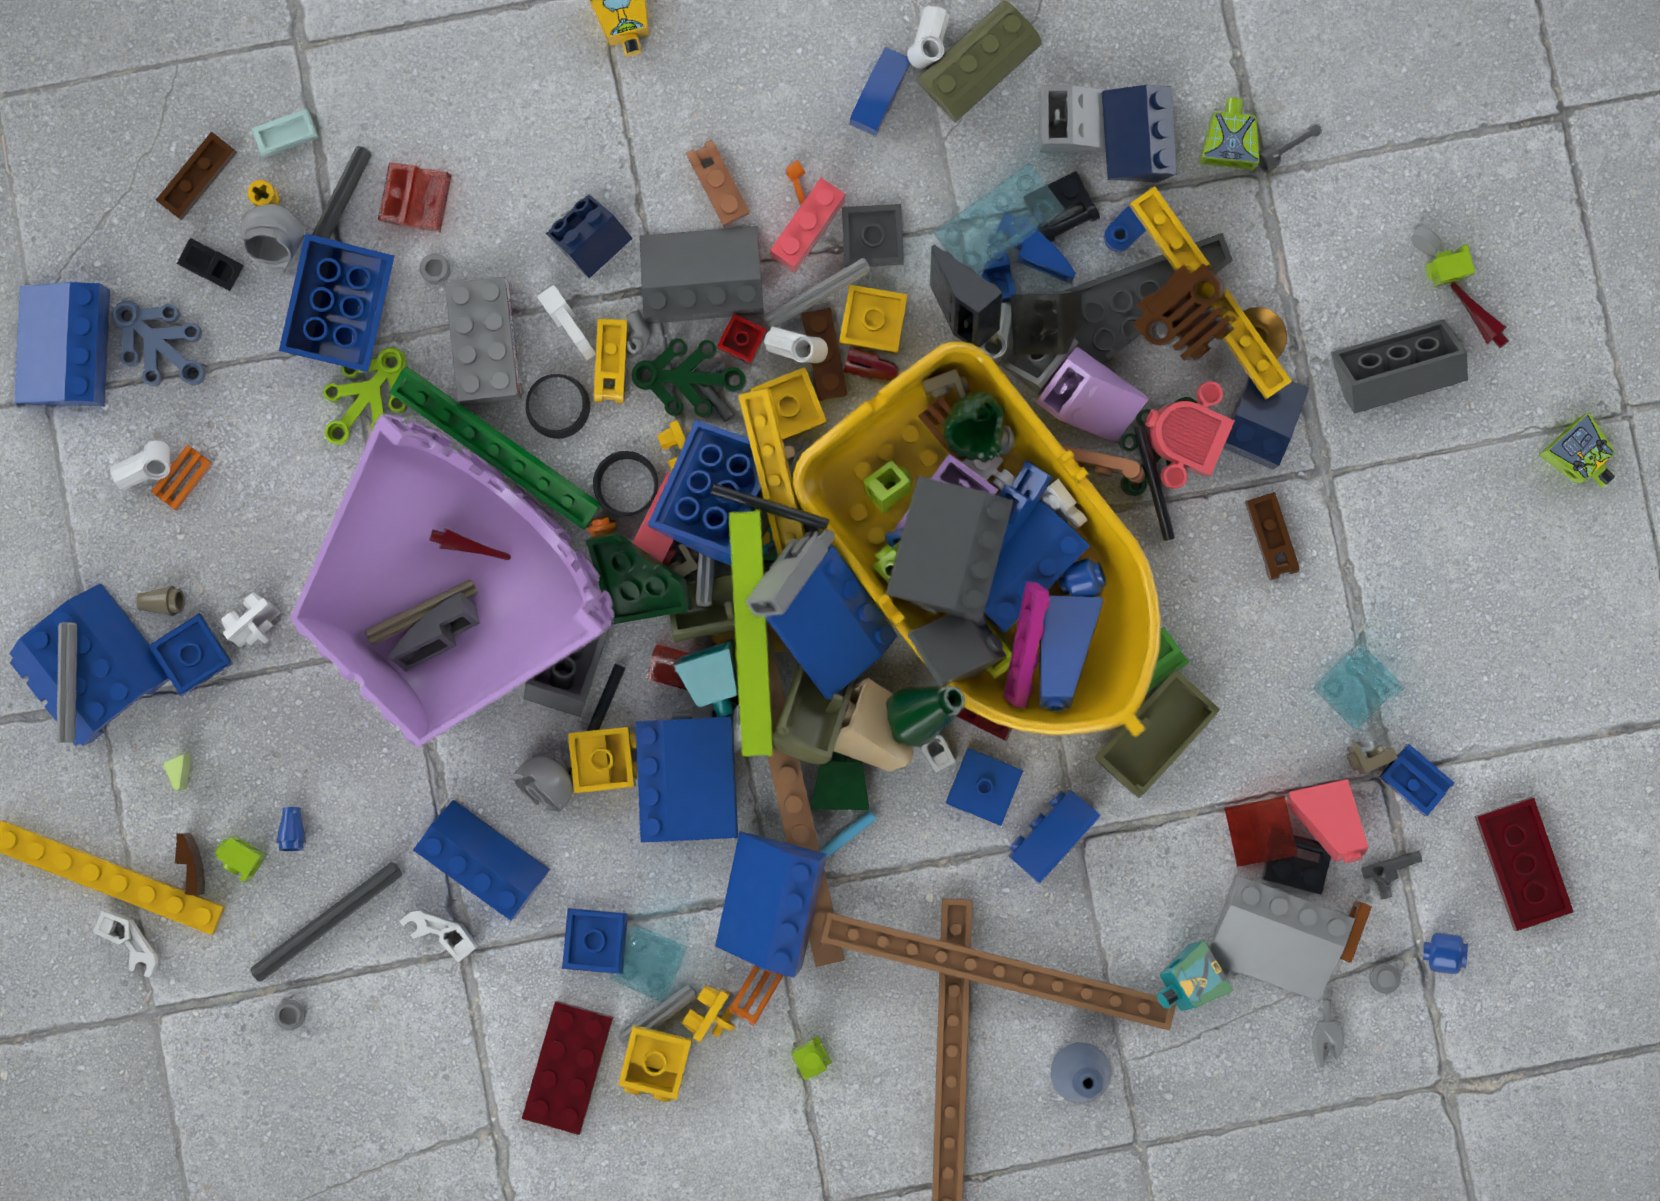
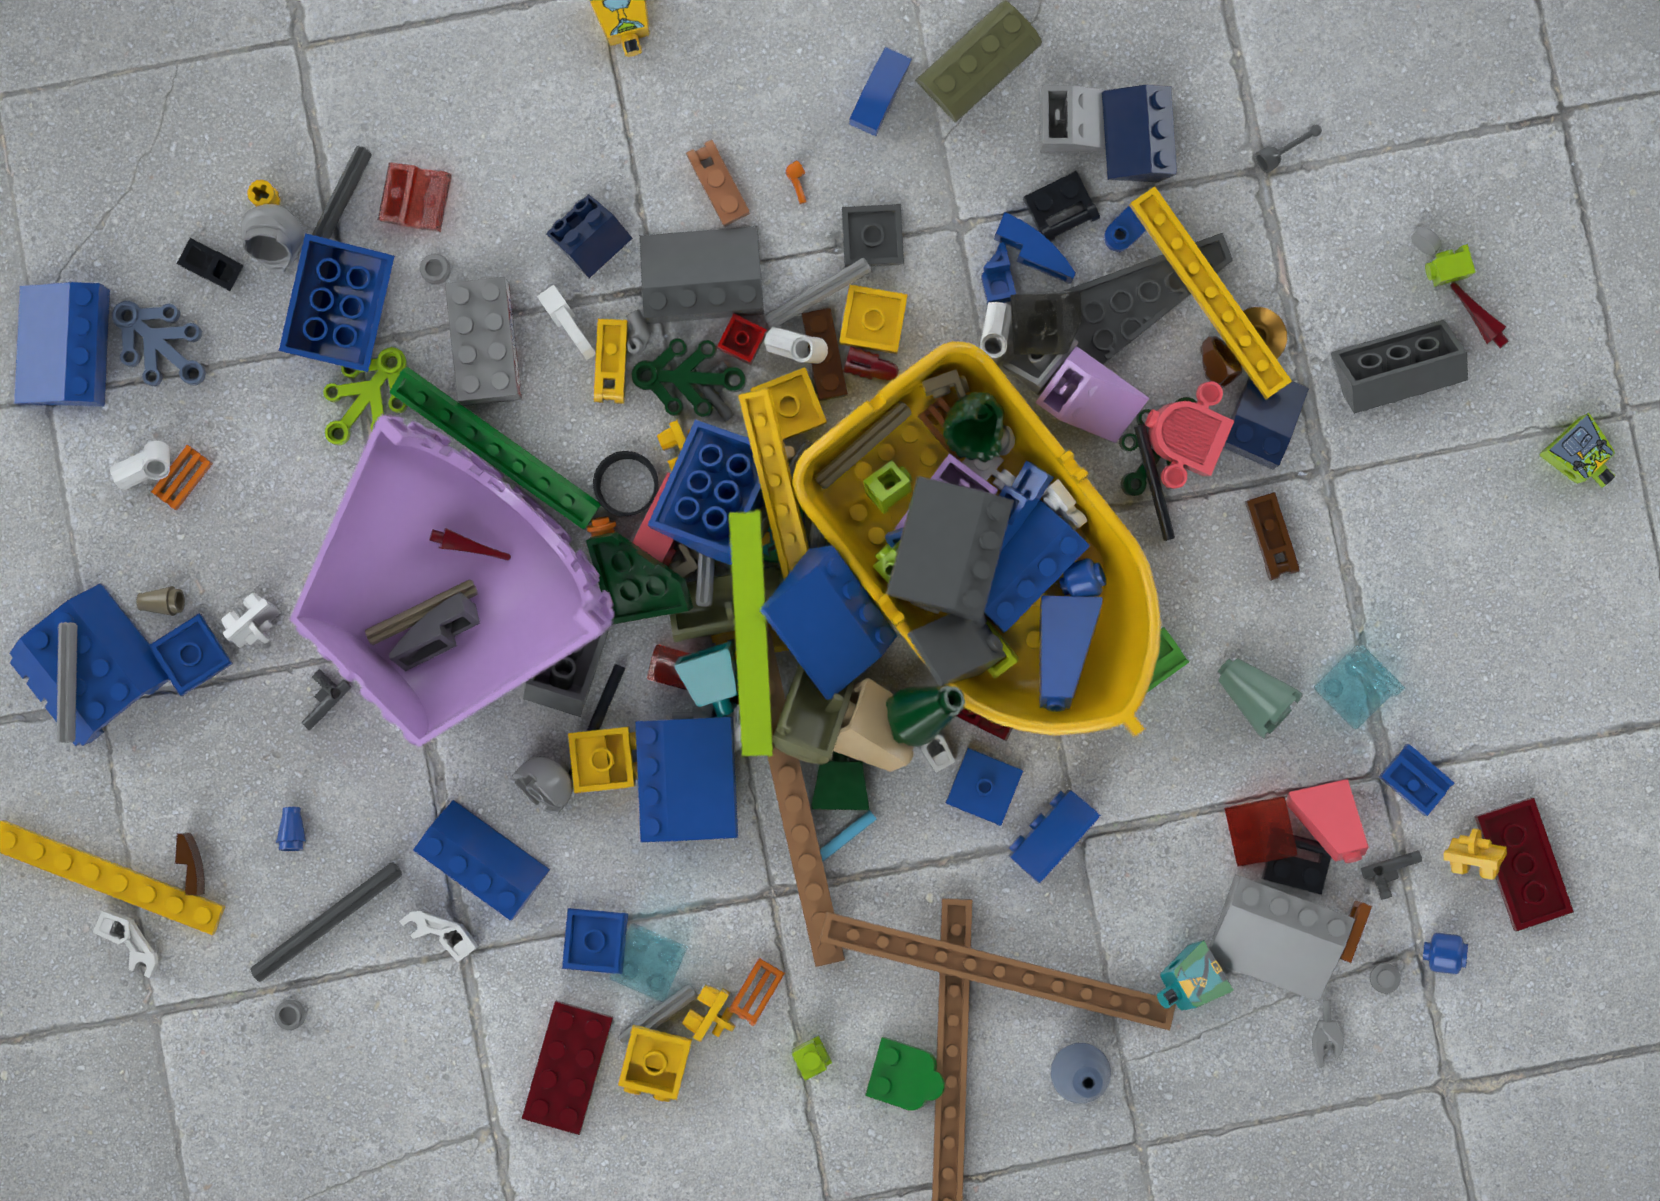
reddish brown plate [156,131,237,221] -> none
yellowish green slope [163,754,191,791] -> none
lime brick [215,836,267,882] -> none
light aqua tile [251,108,319,158] -> none
black tyre [526,374,590,439] -> none
black bar [711,484,829,530] -> none
blue slope [715,831,827,978] -> none
light grey hinge [746,530,834,616] -> none
coral brick [770,178,846,273] -> none
white piece [908,5,950,69] -> none
black slope [930,244,1003,348] -> none
clear light blue bracket [934,163,1064,274] -> none
dark pink plate [1003,582,1050,708] -> none
nougat plate [1061,445,1145,483] -> none
olive container [1095,669,1220,798] -> none
reddish brown piece [1133,263,1236,361] -> none
lime torso [1198,97,1259,170] -> none
dark tan bracket [1346,744,1398,774] -> none
none -> dark grey hose [301,669,352,730]
none -> dark tan axle [814,401,911,489]
none -> green plate [865,1037,945,1111]
none -> reddish brown rock [1200,336,1242,388]
none -> sand green cone [1218,658,1303,739]
none -> yellow hips [1443,828,1506,880]

